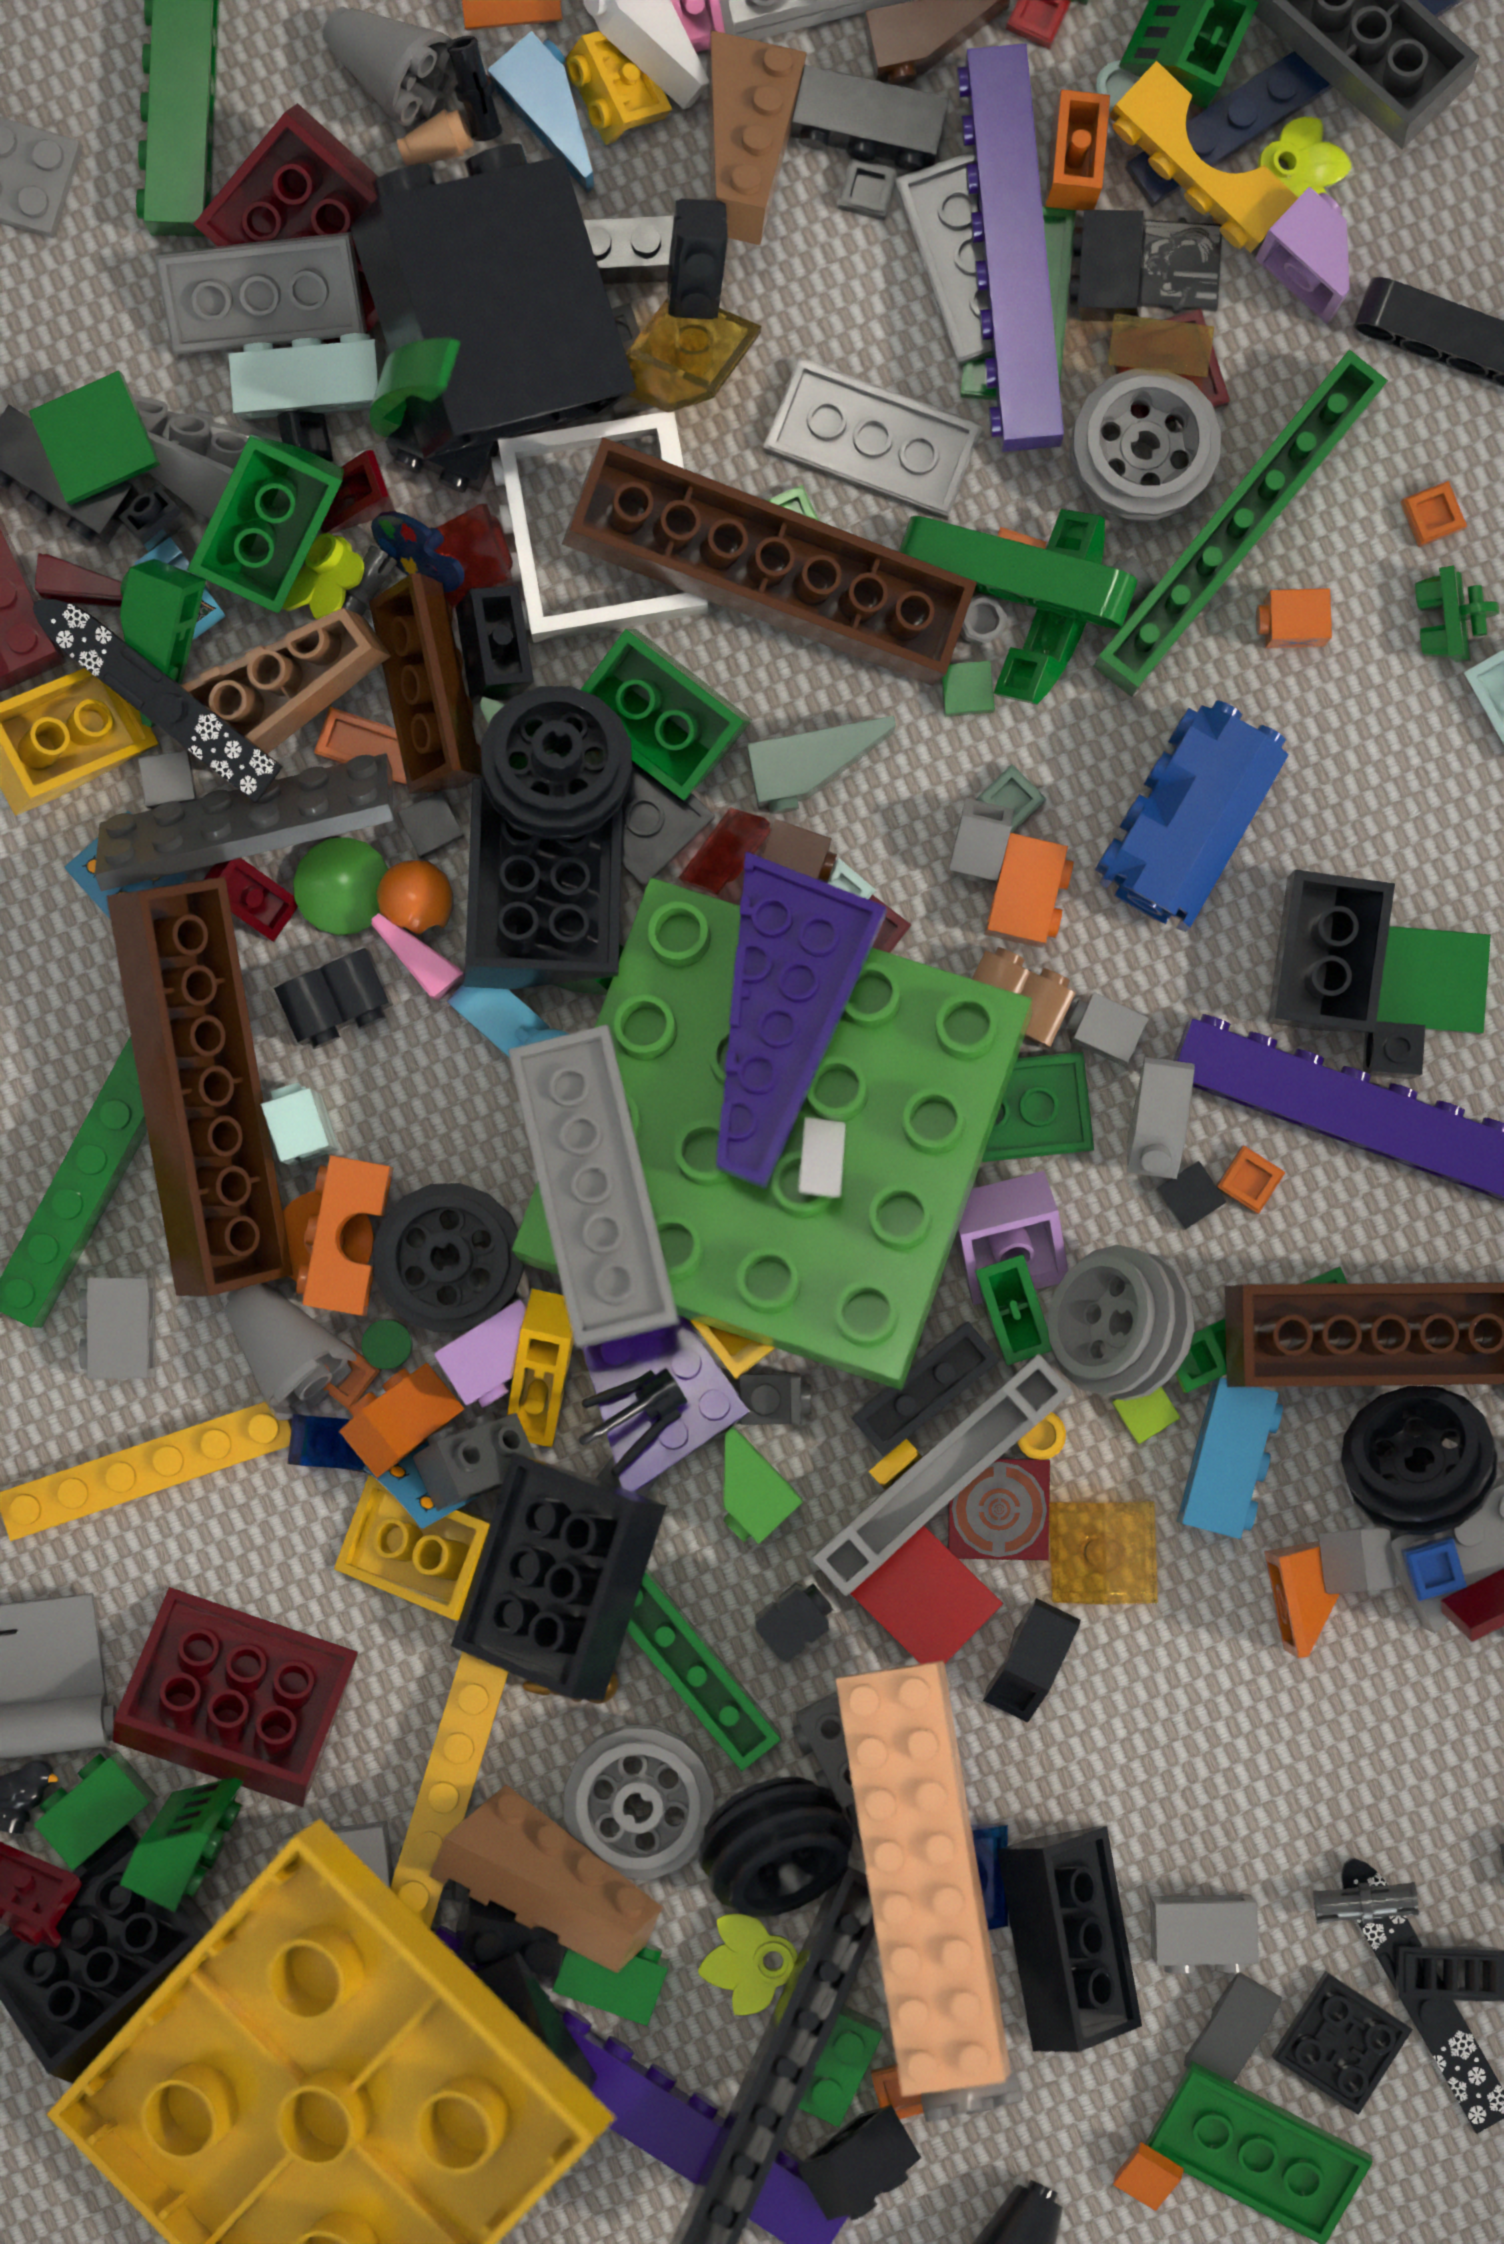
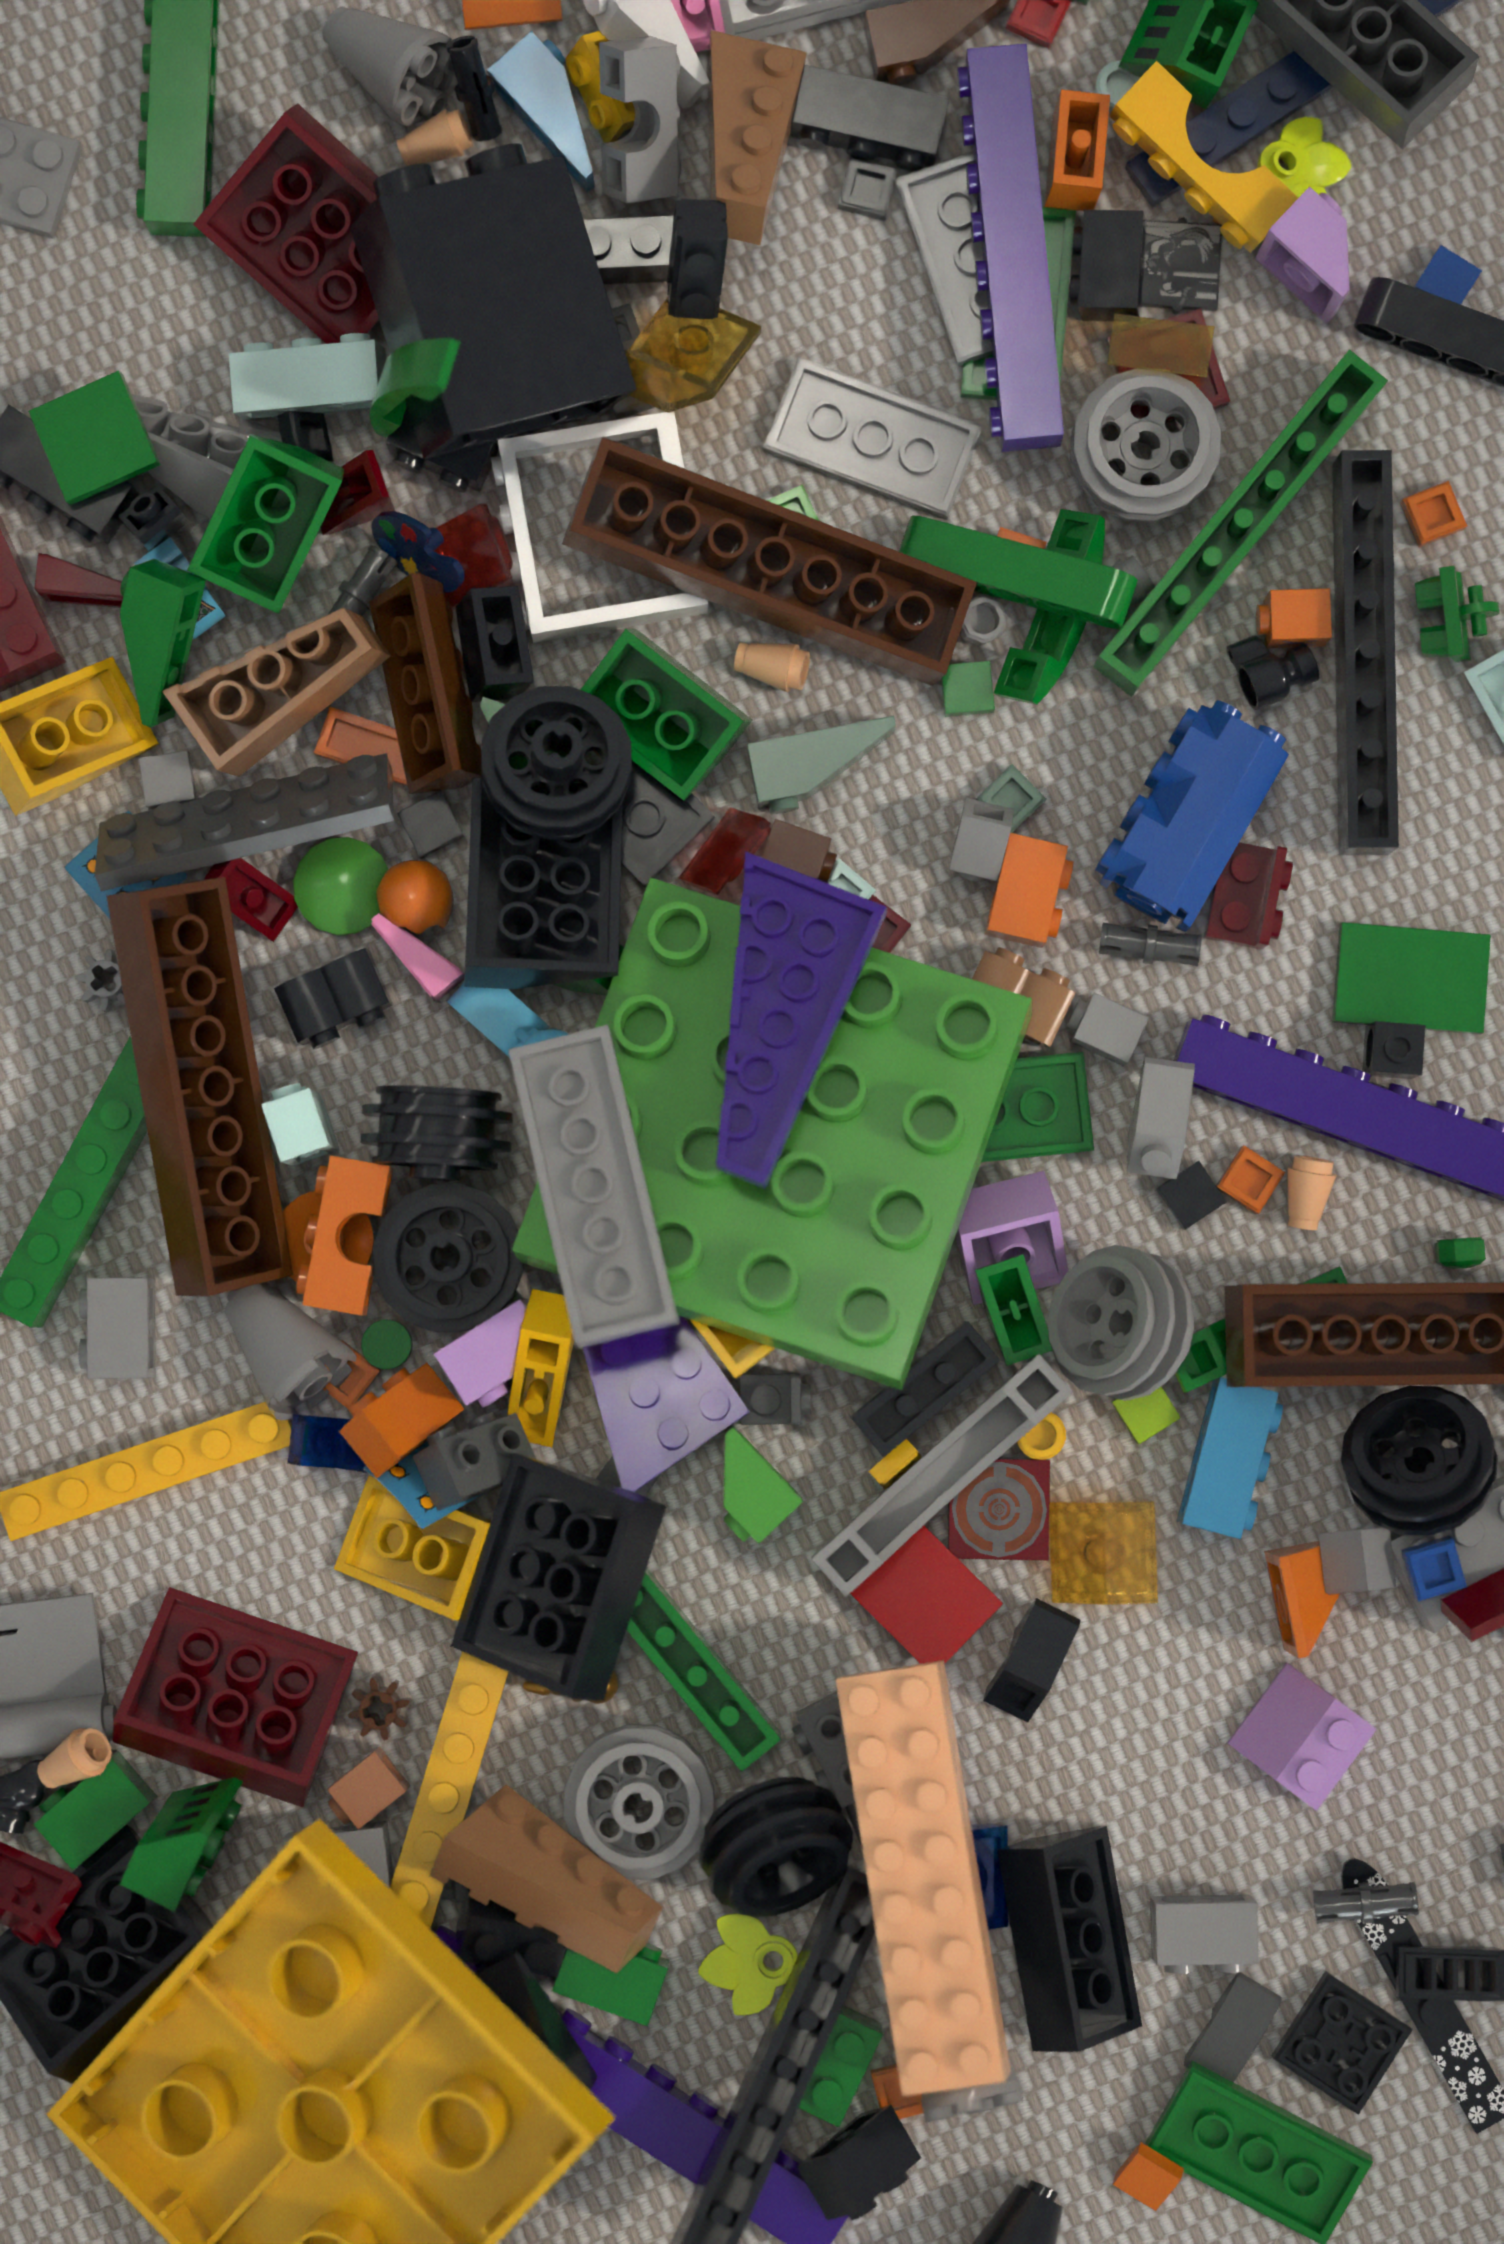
black piece [33,599,283,803] -> none
light grey tile [155,232,367,355] -> none
neon yellow plate [283,533,364,620] -> none
black plant [579,1368,688,1476] -> none
black brick [755,1582,833,1663] -> none
white sticker [799,1118,846,1197] -> none
black slope [1267,869,1395,1033] -> none
none -> light nougat cone [37,1728,112,1788]
none -> light grey gear [75,949,125,1013]
none -> nougat brick [327,1746,411,1830]
none -> reddish brown gear [348,1676,412,1740]
none -> black wheel [360,1085,513,1181]
none -> light grey arch [599,36,681,203]
none -> light nougat cone [734,642,810,693]
none -> dark grey pin [1099,922,1202,966]
none -> dark red bracket [1204,842,1293,950]
none -> black piece [1226,635,1319,710]
none -> lavender slope [1227,1662,1377,1811]
none -> light nougat cone [1287,1155,1337,1230]
none -> black brick [1332,450,1399,856]
none -> blue tile [1414,245,1482,305]
none -> green tile [1435,1237,1486,1269]

